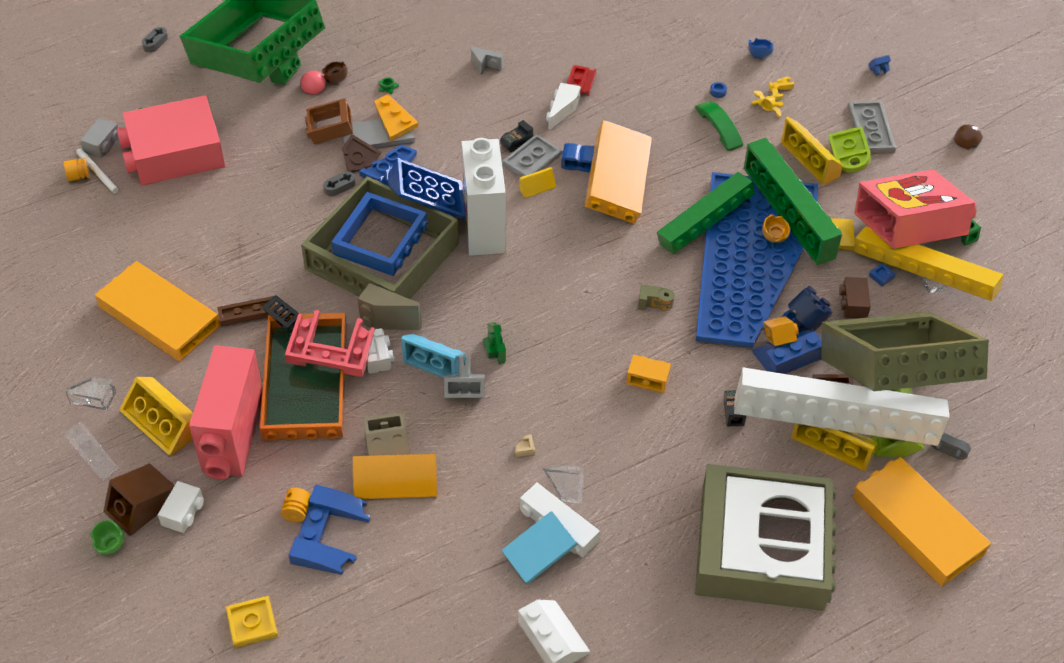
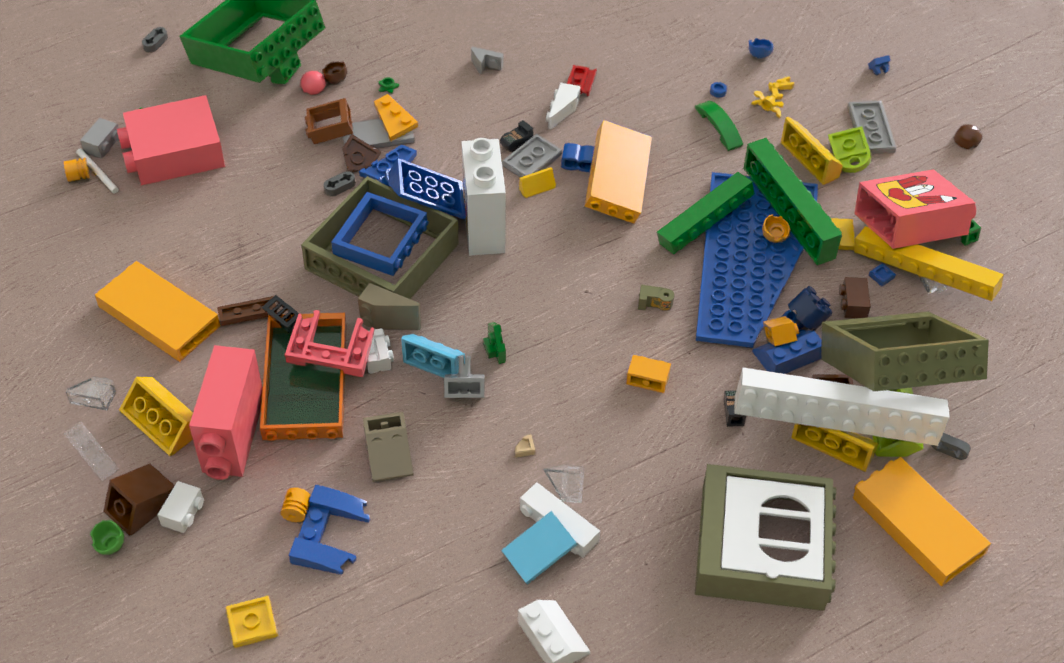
light orange slope [353,454,437,499] -> none

